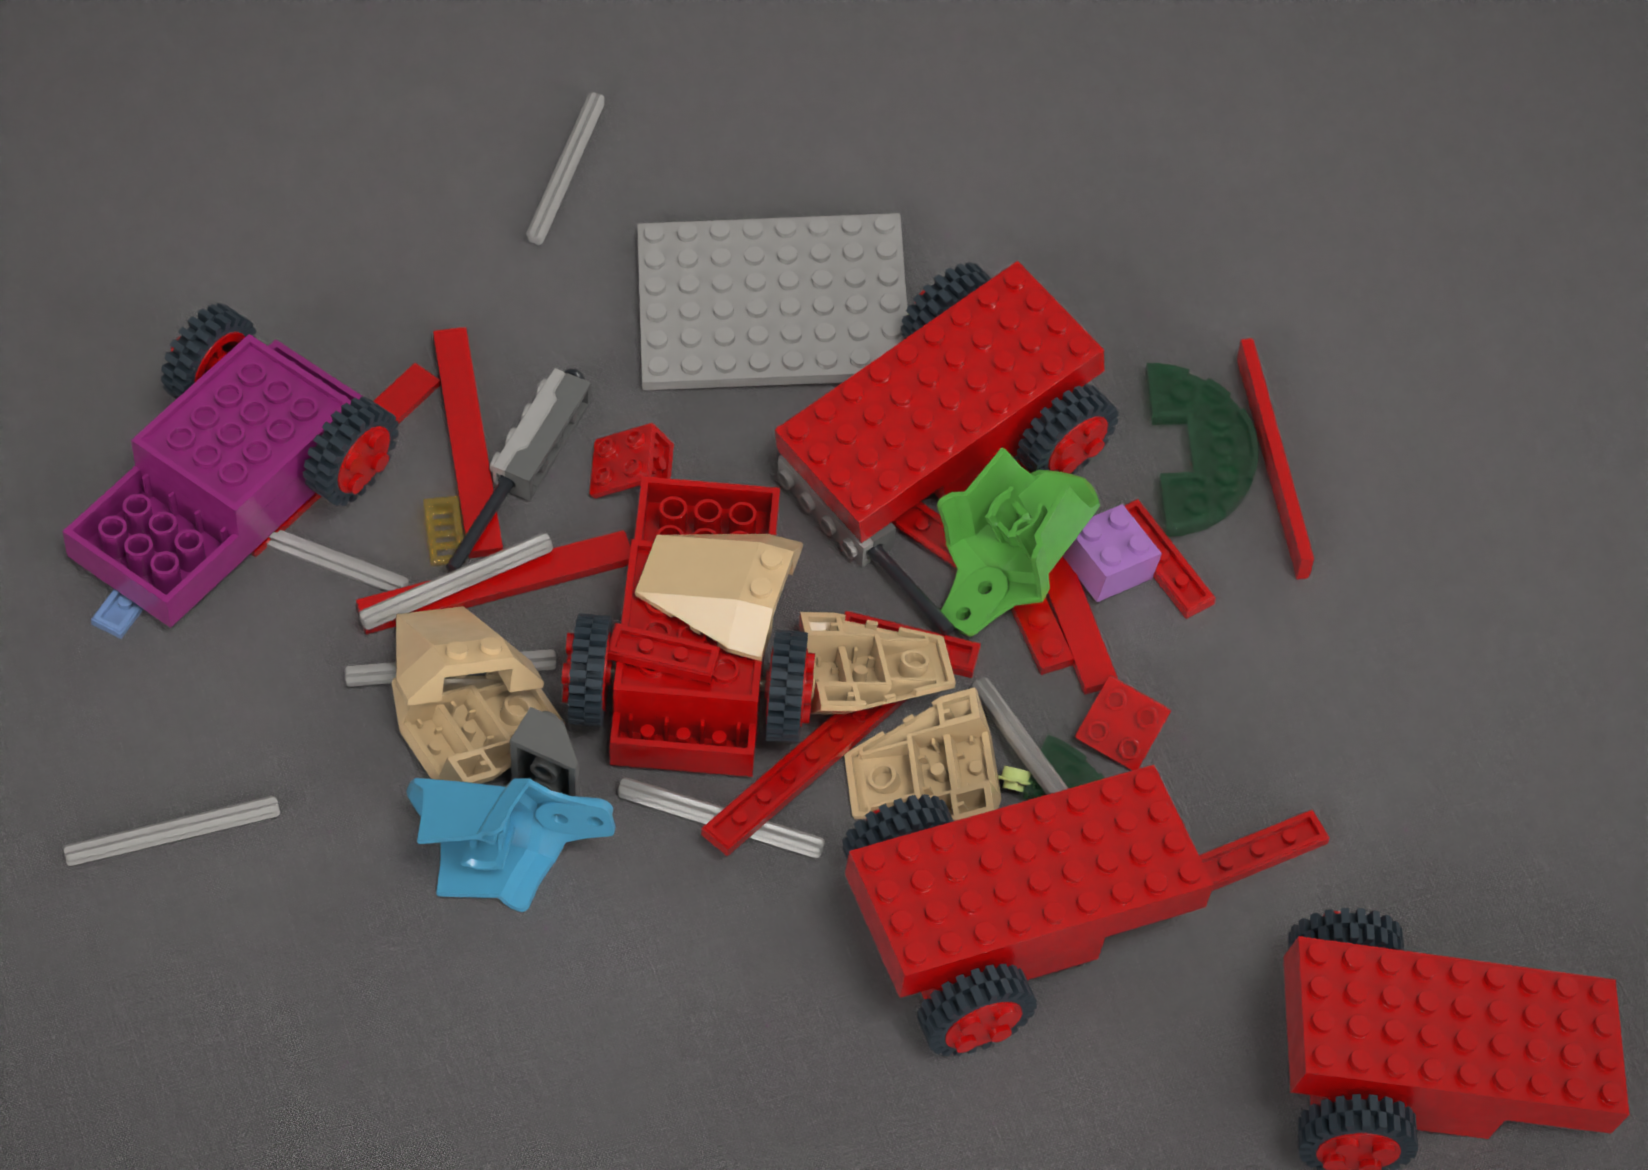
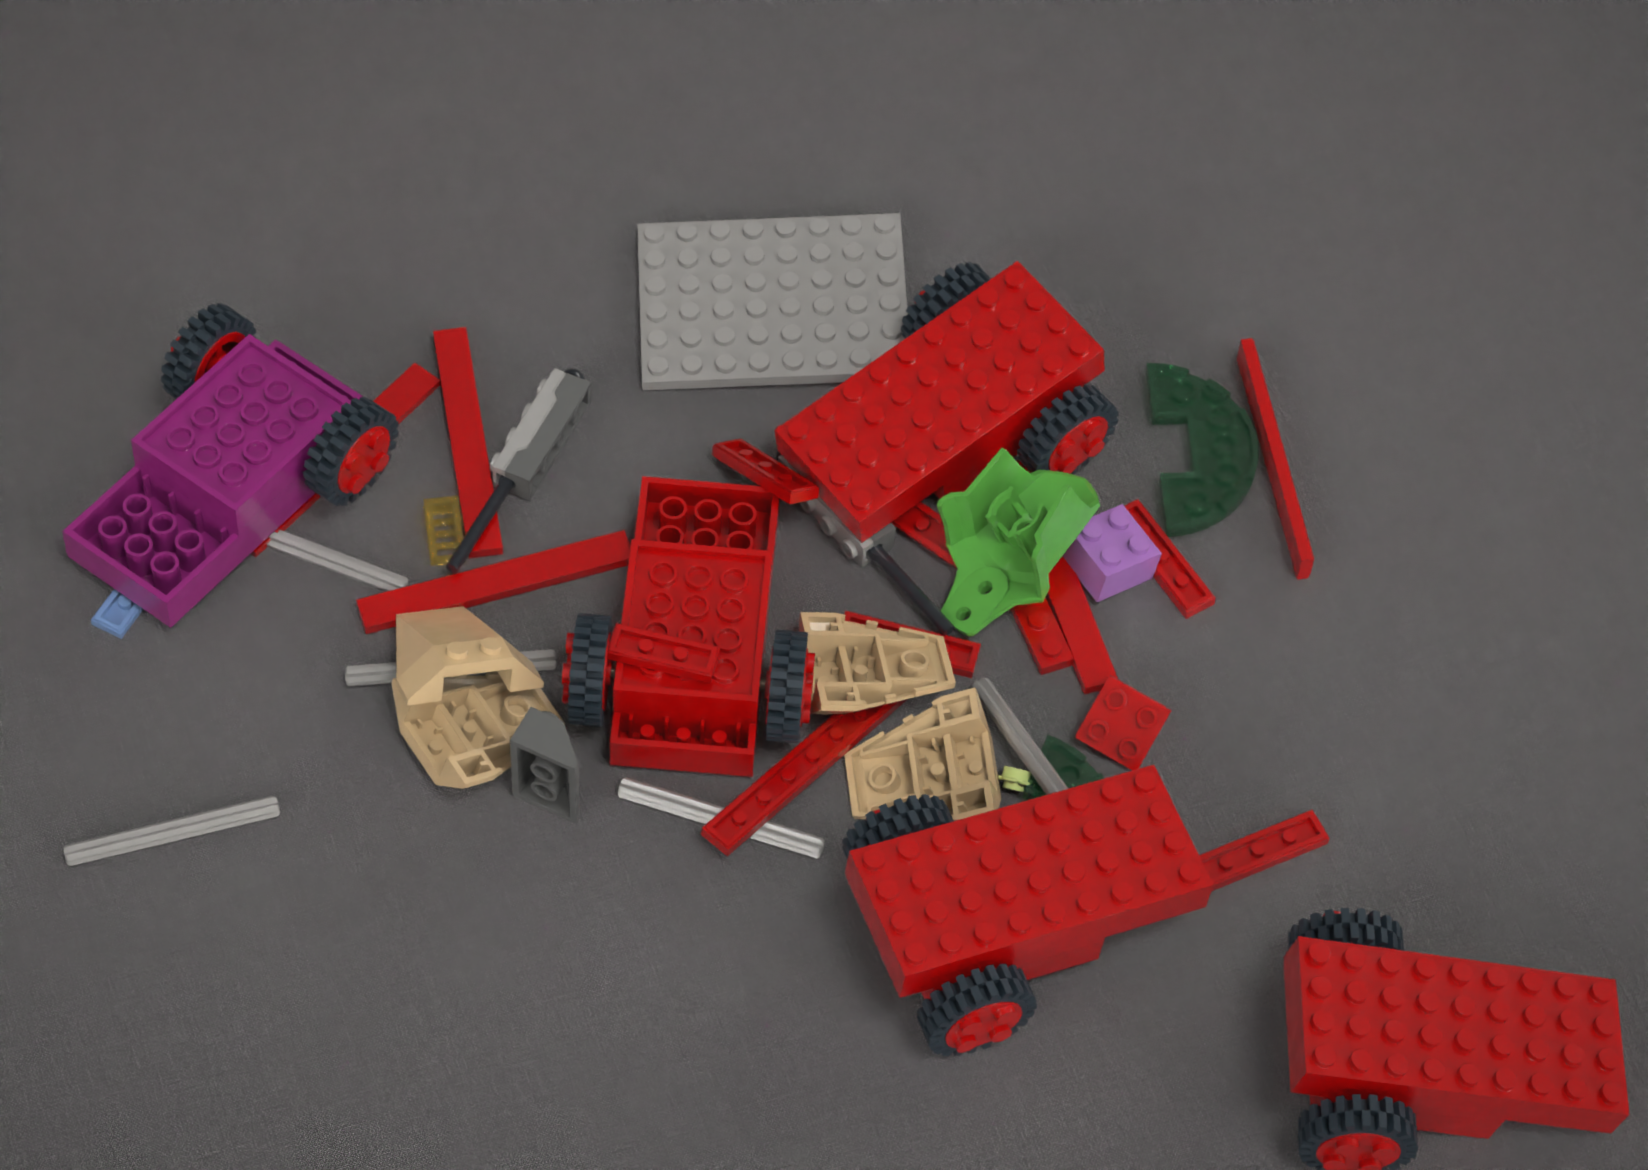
light grey axle [359,533,553,630] -> none
dark azure piece [407,778,616,912] -> none
light grey axle [526,92,604,245] -> none
red bracket [589,422,674,498] -> none
tan wedge [635,534,803,661] -> none
none -> red tile [712,438,819,504]

